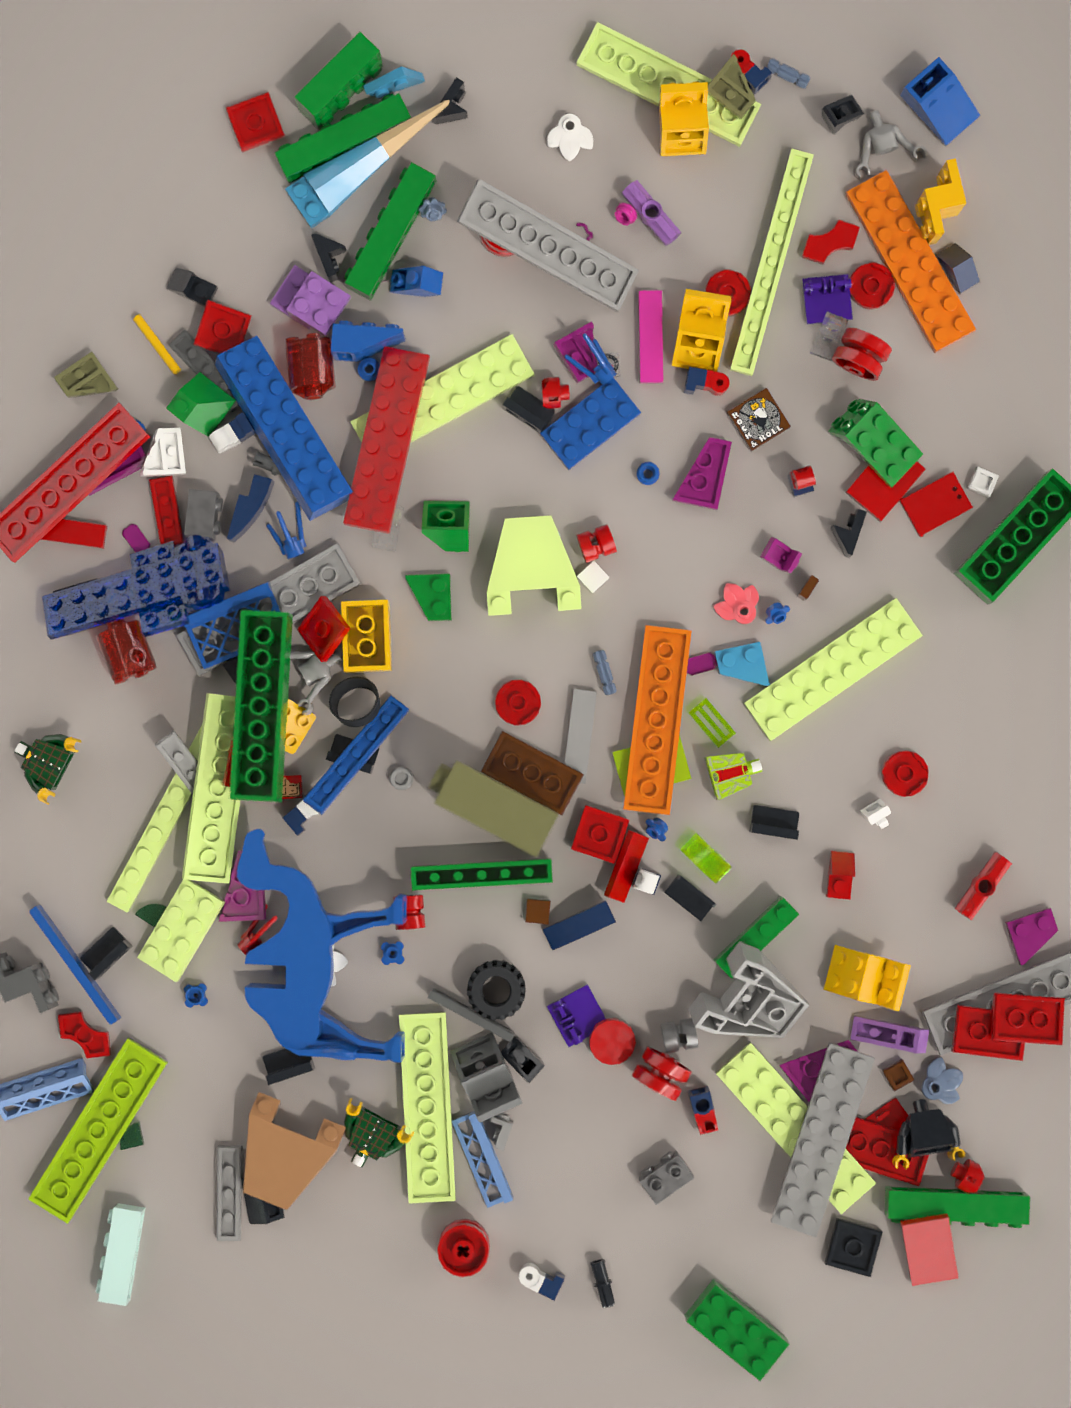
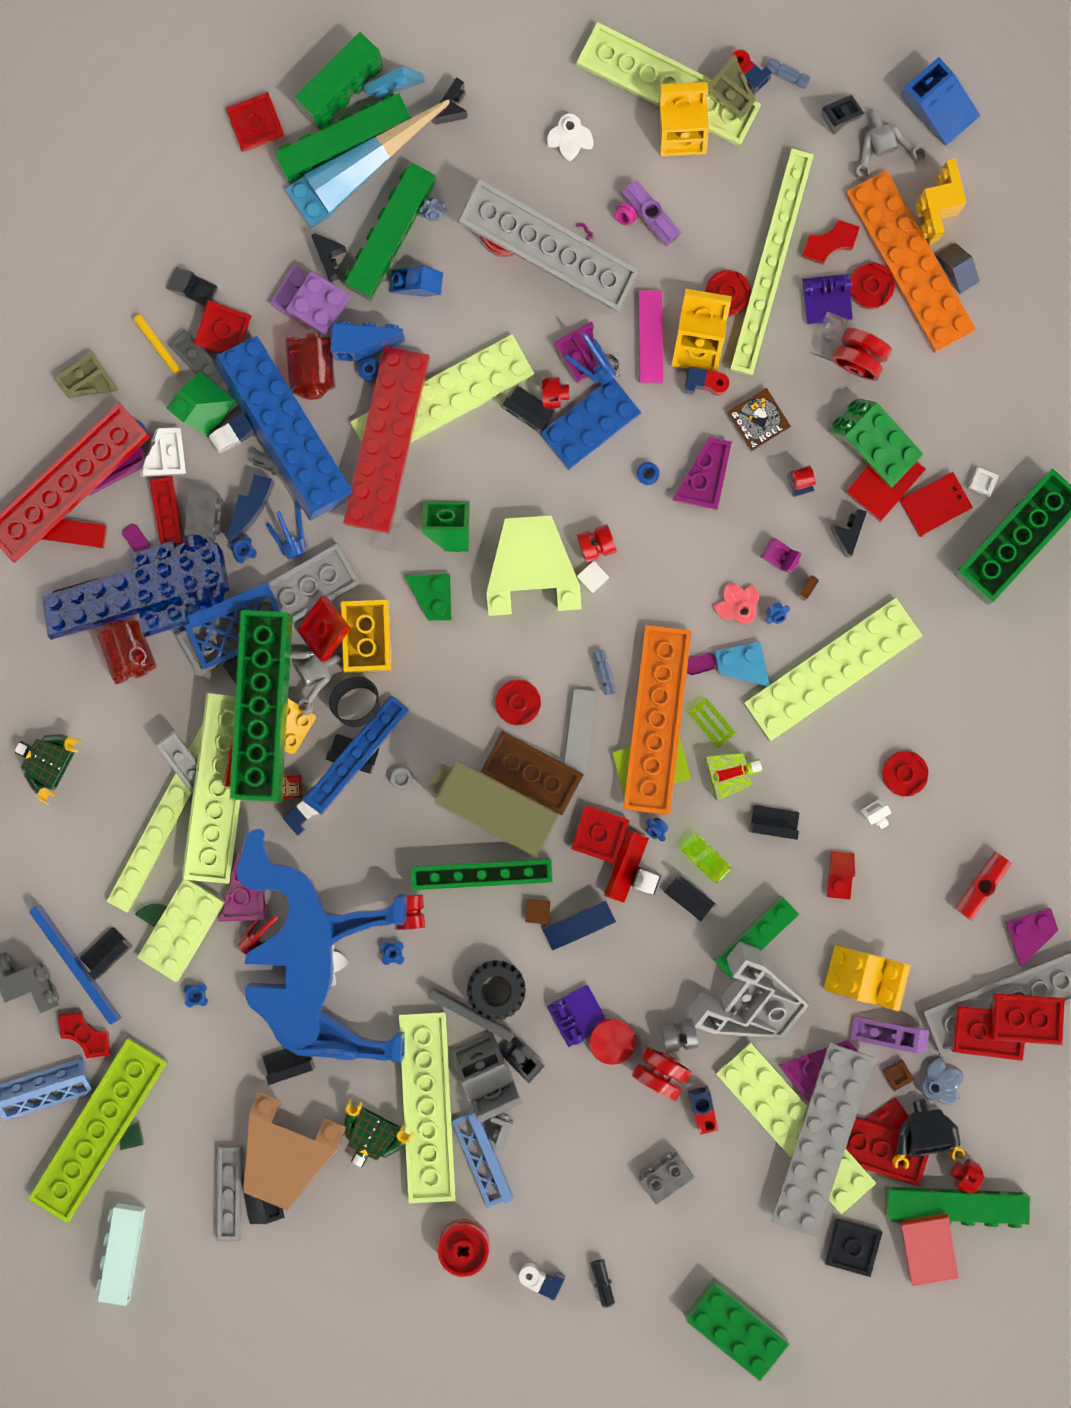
none -> blue plate [230,537,257,564]

